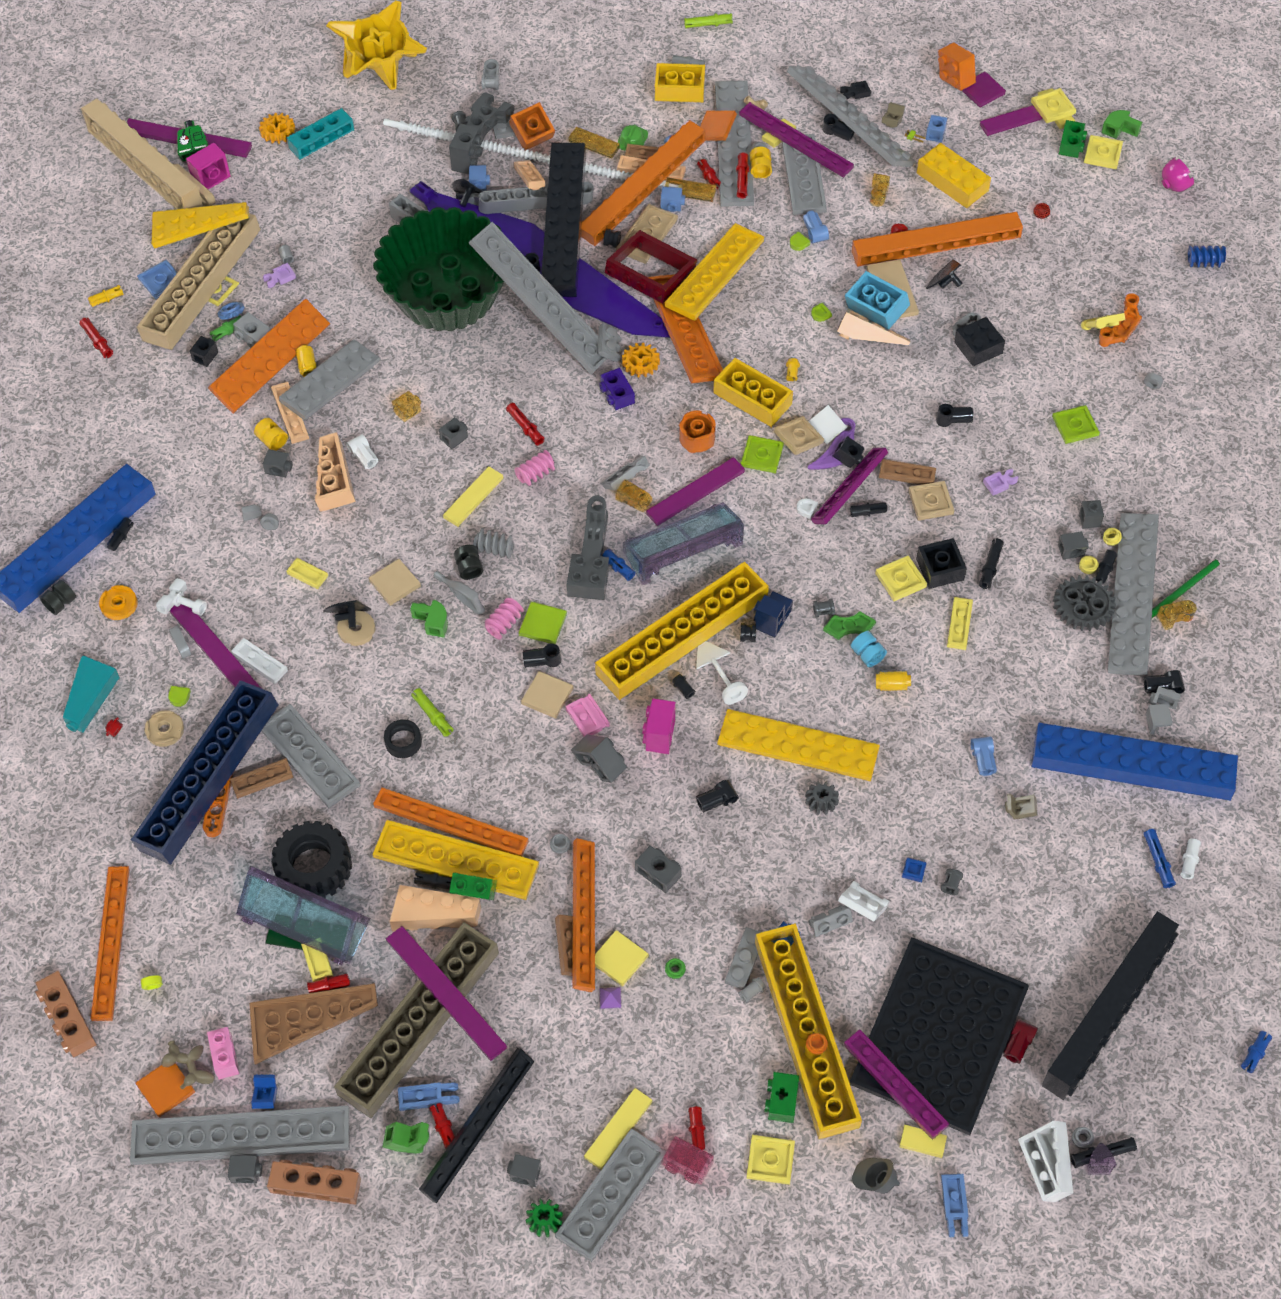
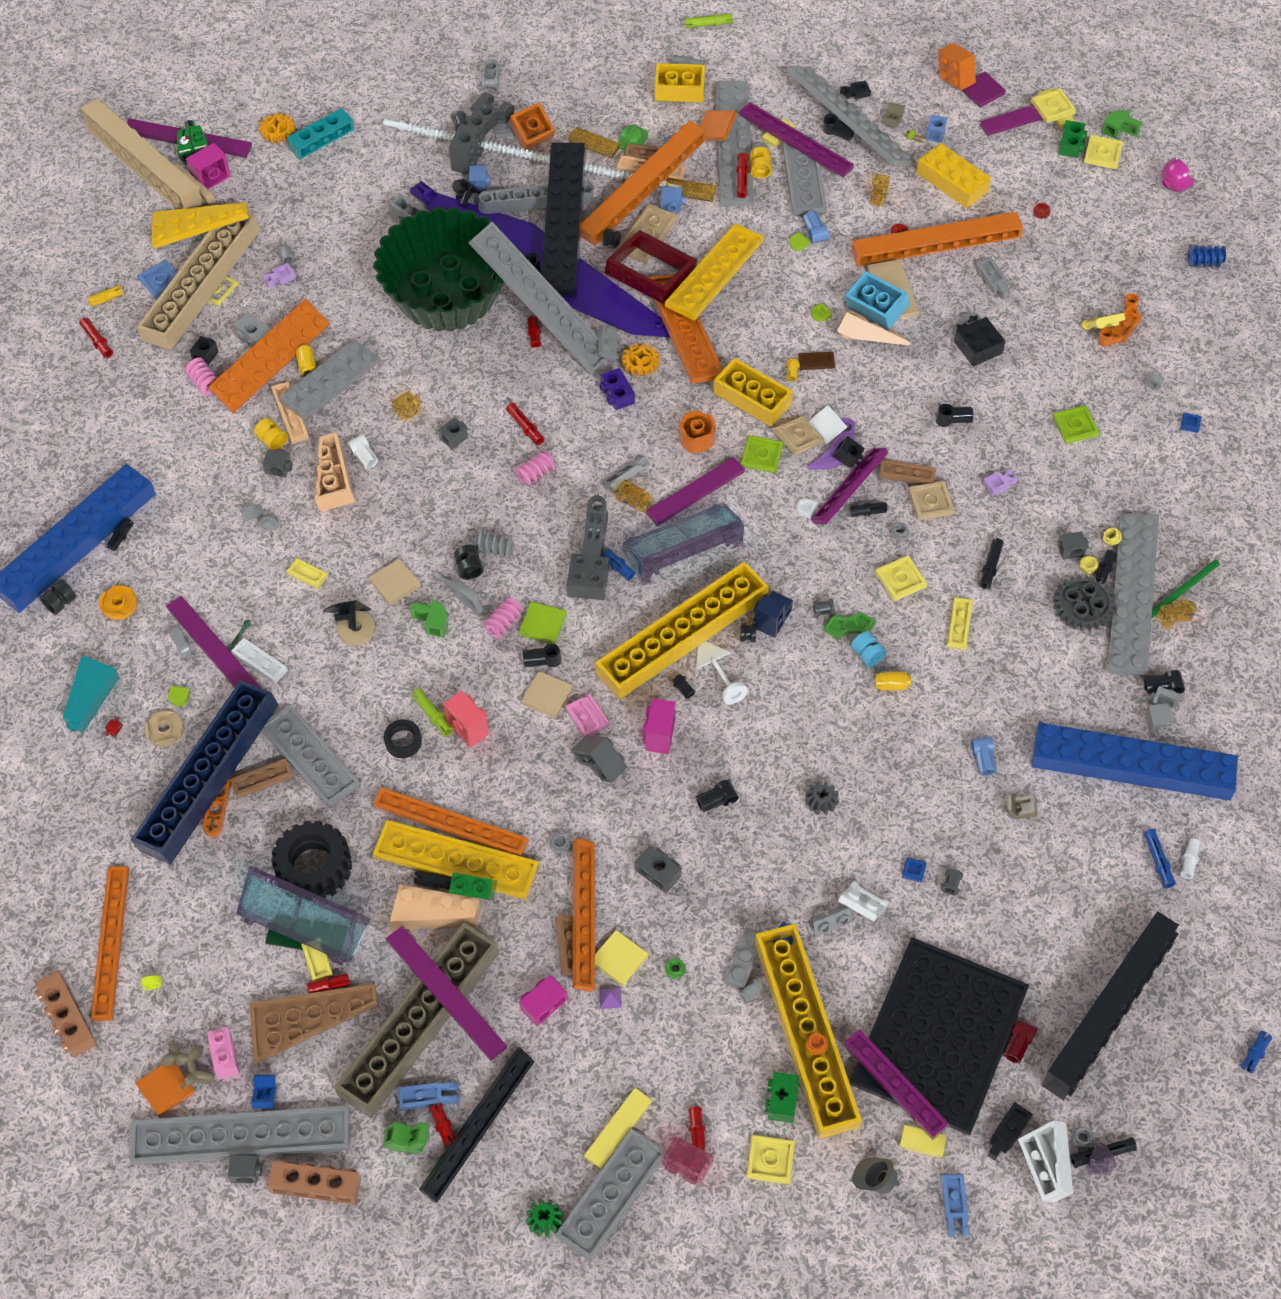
white bar [156,578,207,616] -> none
bright green pin [210,315,241,342] -> none
medium blue gear [217,302,245,320] -> none
yellow piece [326,0,427,90] -> none
light yellow tile [443,466,503,527] -> none
dark grey brick [507,1154,542,1187] -> none
light nougat plate [514,160,545,190] -> none
red pin [697,159,721,189] -> none
yellow plate [717,709,880,781] -> none
tan arm [744,96,768,110] -> none
black brick [916,538,967,589] -> none
black shield [926,259,963,289] -> none
dark grey brick [1079,500,1104,529] -> none
none -> bright pink piece [185,357,217,396]
none -> clear green hinge [226,620,251,651]
none -> coral brick [443,690,489,748]
none -> dark pink brick [519,975,568,1026]
none -> red axle [527,315,541,348]
none -> reddish brown tile [798,351,835,370]
none -> light grey plate [890,522,909,540]
none -> light grey hinge [975,257,1009,299]
none -> black hinge [987,1102,1033,1161]
none -> blue tile [1180,413,1202,433]

